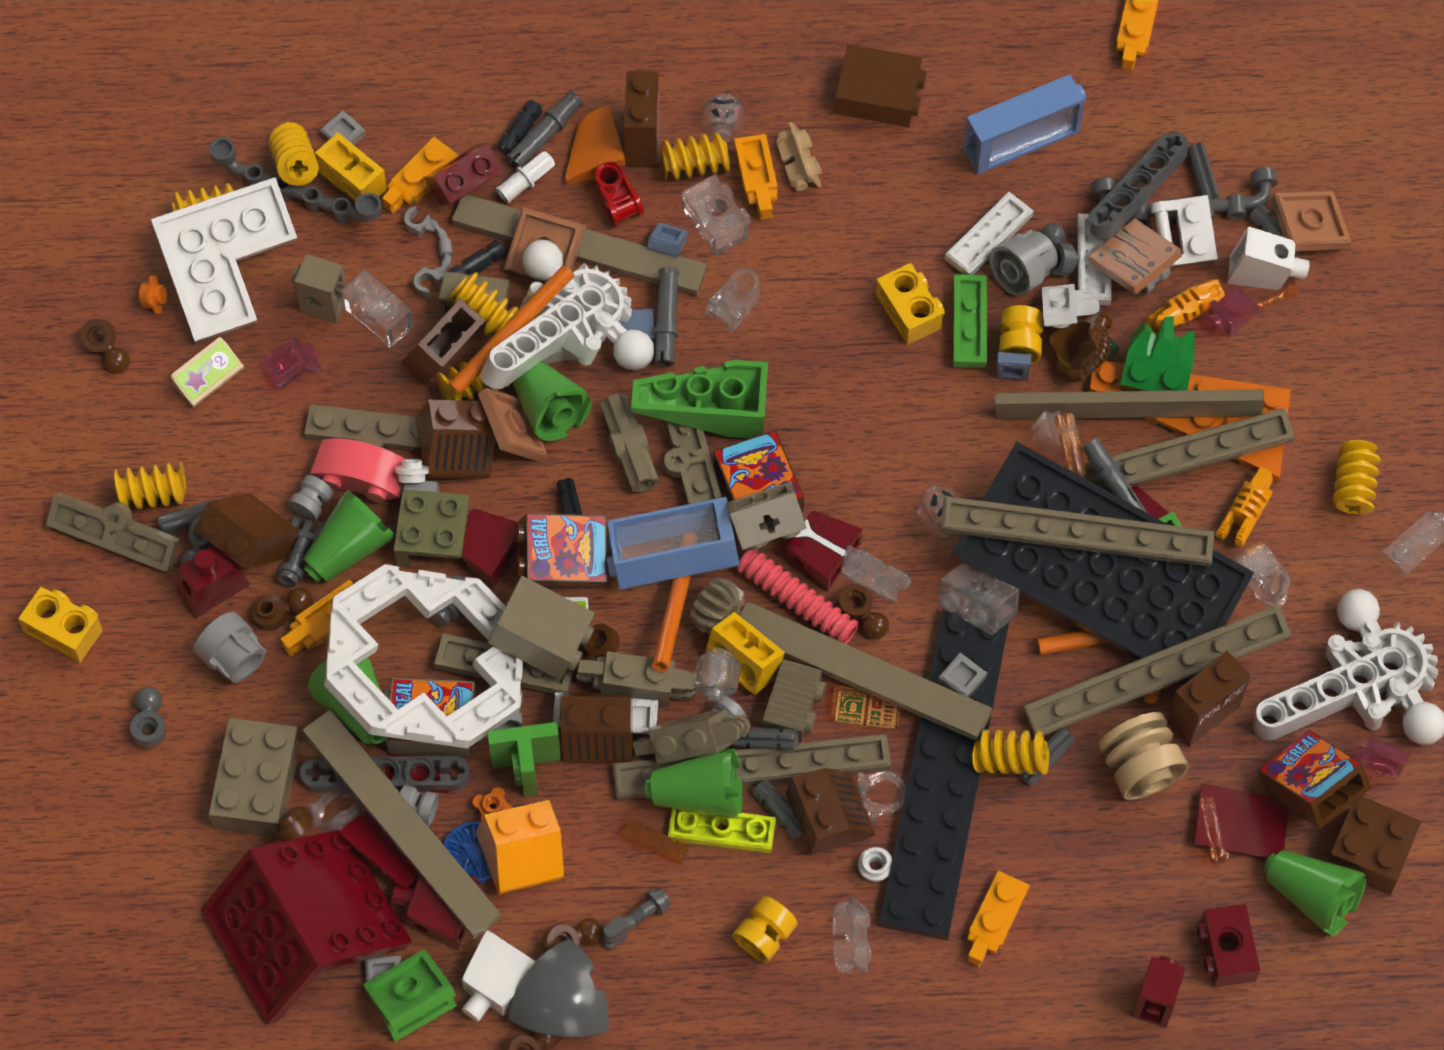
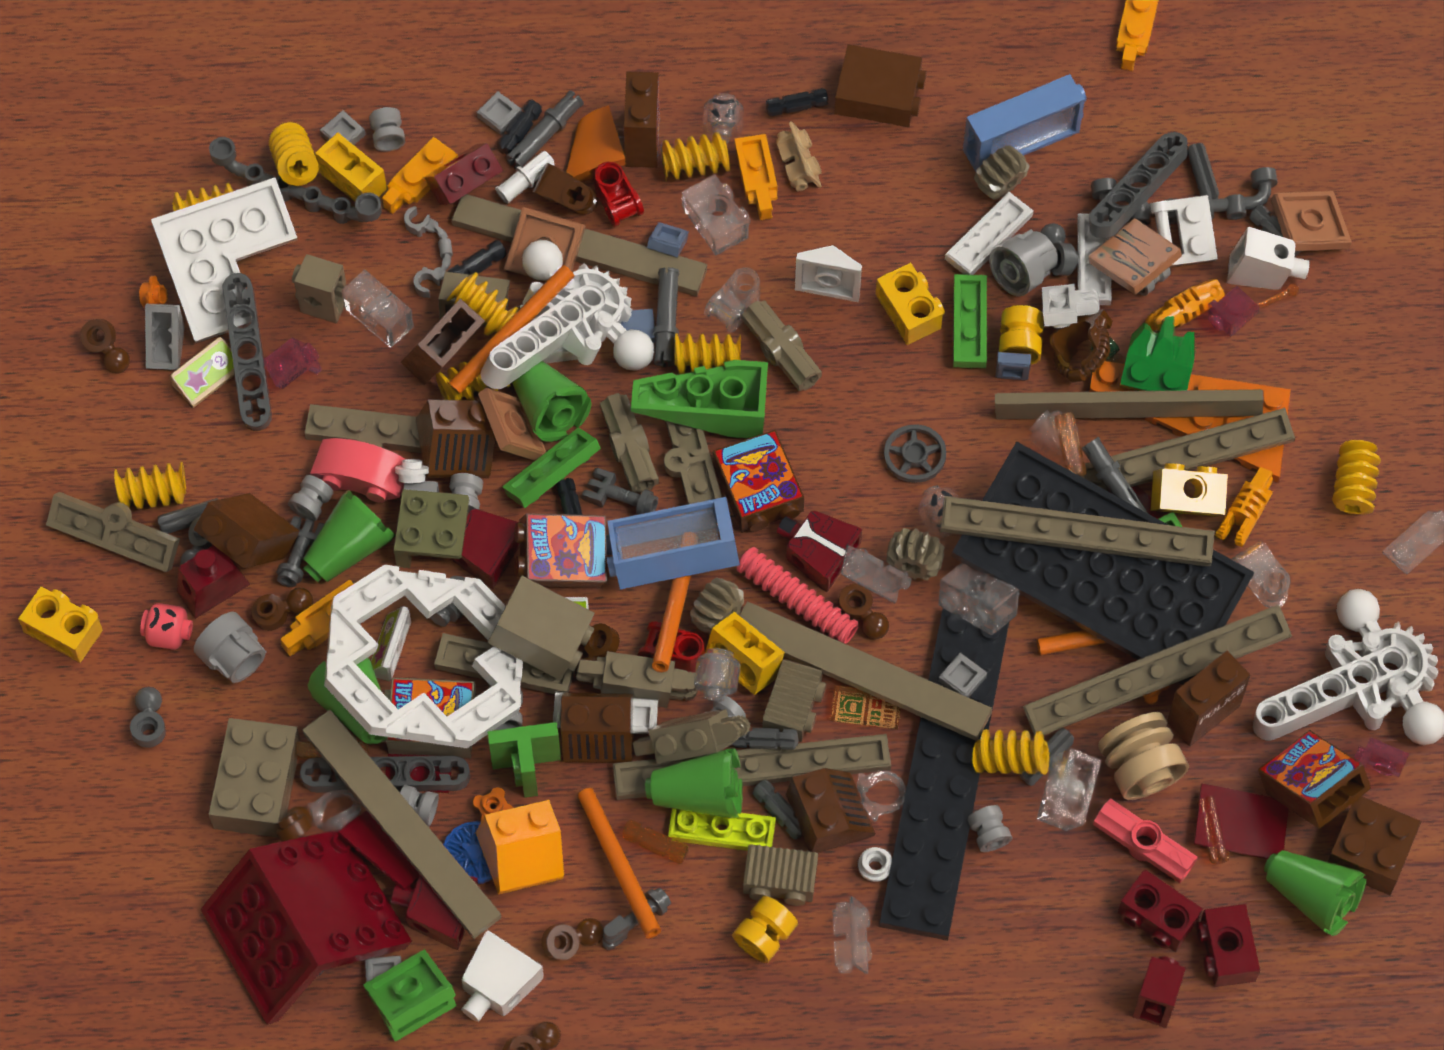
dark grey brick [509,939,609,1037] -> none
dark tan brick [727,481,807,550] -> none
light orange hinge [967,871,1030,968] -> none
none -> coral head [140,603,193,650]
none -> light grey slope [145,304,185,370]
none -> dark grey beam [223,273,272,431]
none -> light grey wheel [369,107,406,151]
none -> white slope [371,606,411,681]
none -> light grey wheel [449,473,484,514]
none -> light grey tile [477,91,522,135]
none -> bright green plate [502,427,601,508]
none -> reddish brown piece [533,163,598,215]
none -> orange piece [577,788,661,939]
none -> dark grey hinge [581,468,658,515]
none -> red piece [637,622,706,673]
none -> yellow piece [675,333,741,374]
none -> dark tan piece [742,300,822,391]
none -> dark tan brick [743,844,818,906]
none -> black axle [766,88,828,117]
none -> white slope [795,245,862,302]
none -> dark grey wheel [884,424,946,483]
none -> dark tan gear [886,528,945,580]
none -> light grey wheel [967,805,1012,852]
none -> dark tan gear [974,145,1030,200]
none -> clear brick [1036,748,1102,831]
none -> coral piece [1093,798,1198,883]
none -> dark red brick [1117,869,1203,952]
none -> brick [1151,463,1228,517]

